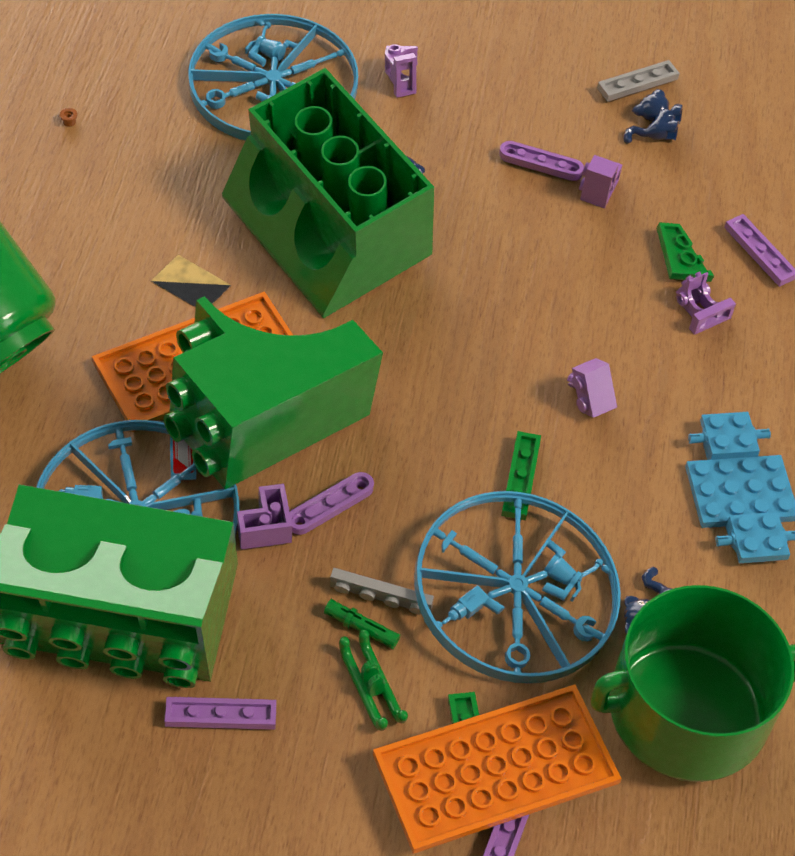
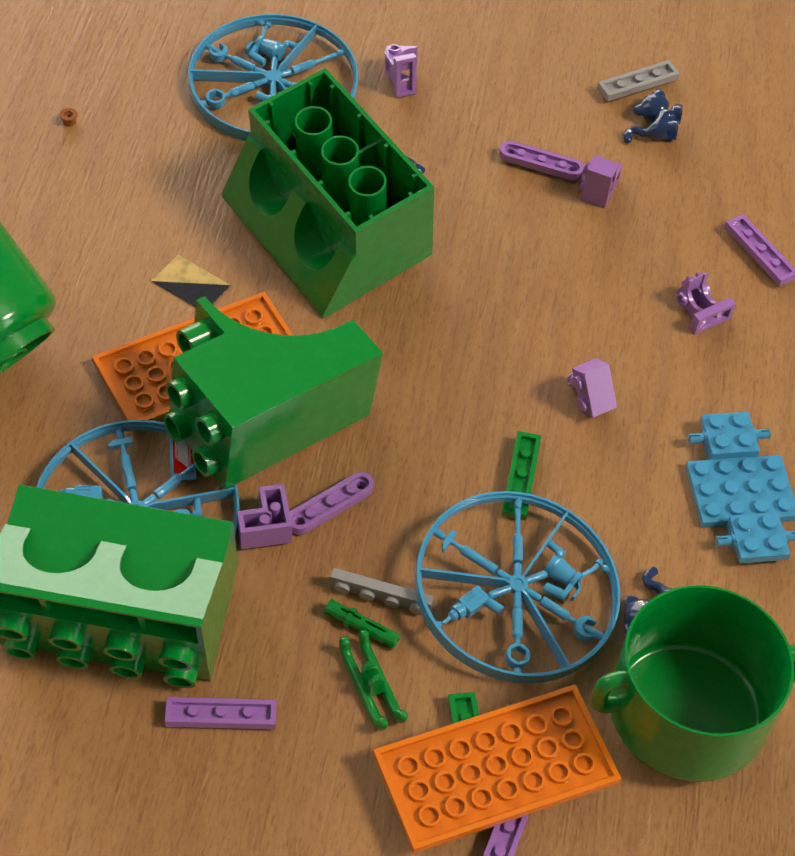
green wing [656,222,714,282] -> none

